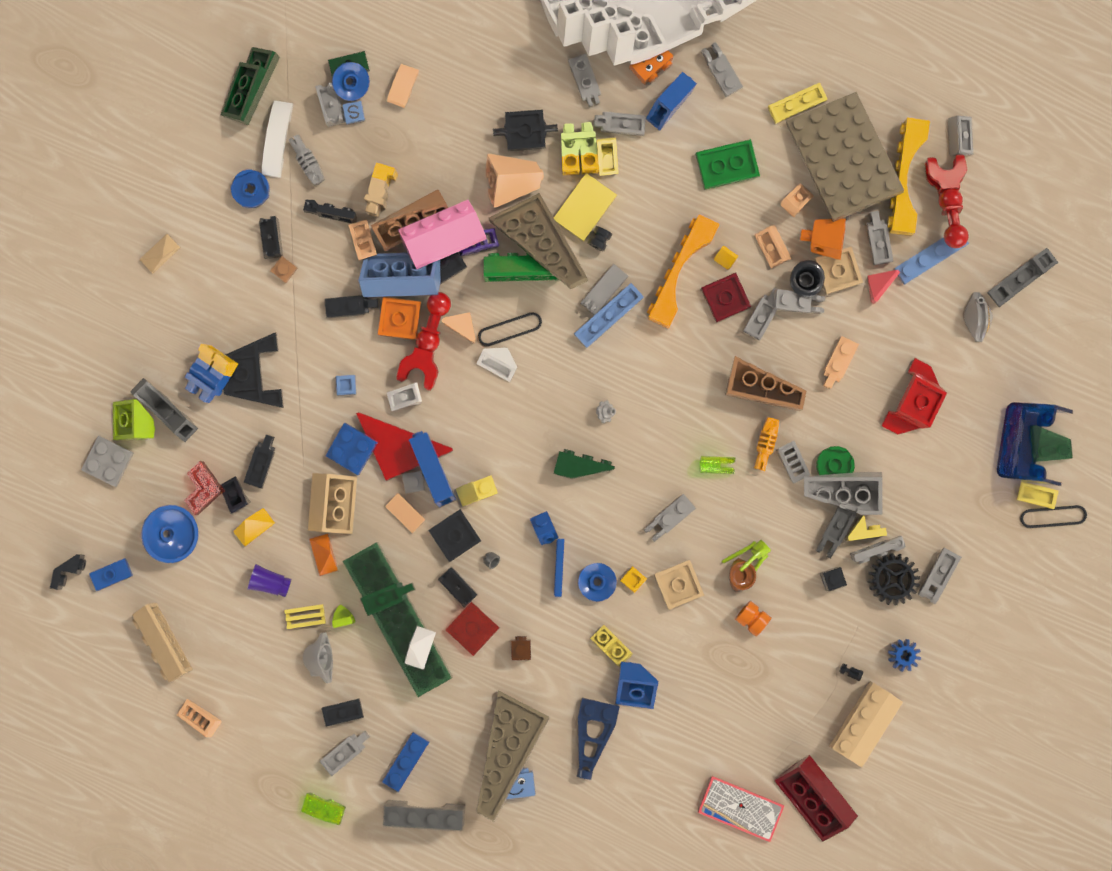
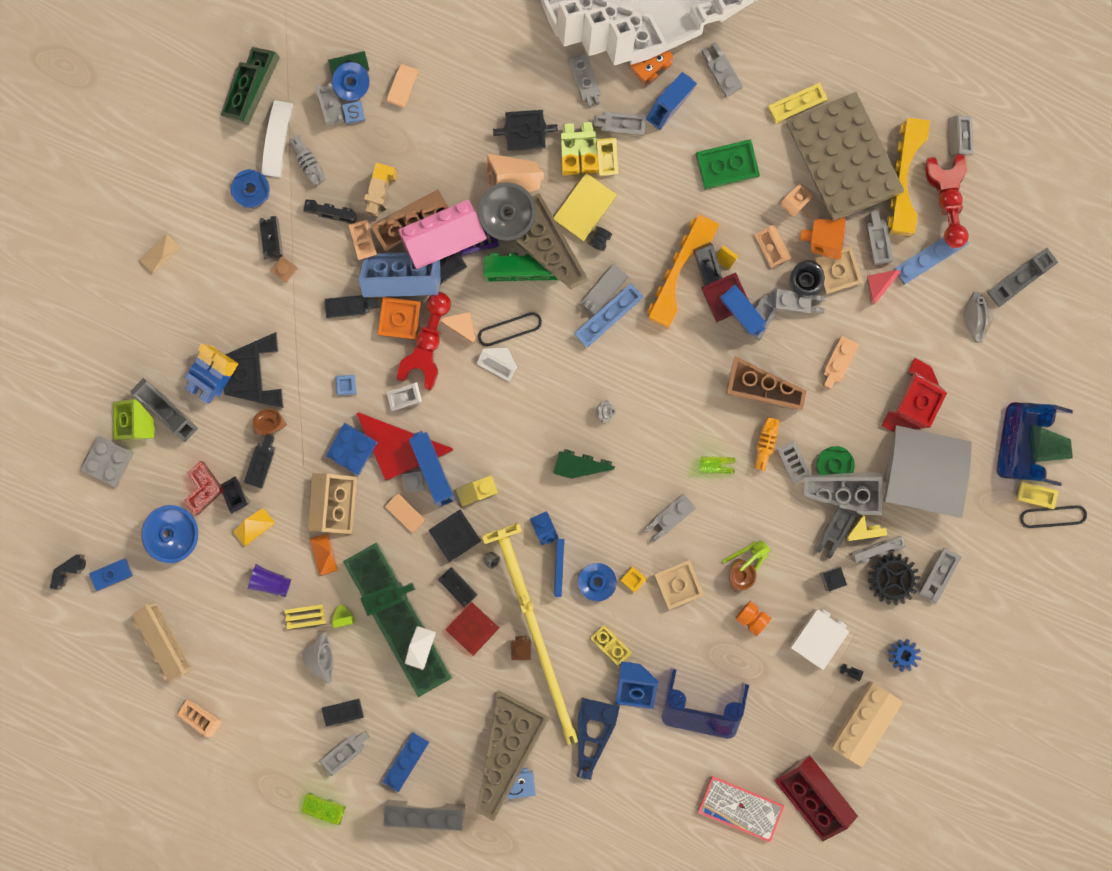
none -> dark orange piece [253,409,287,435]
none -> dark grey dish [478,182,536,241]
none -> light yellow piece [481,522,578,745]
none -> clear blue windscreen [661,667,749,739]
none -> black plate [693,242,723,285]
none -> blue slope [720,285,766,337]
none -> white brick [789,608,849,670]
none -> light grey slope [883,425,971,518]

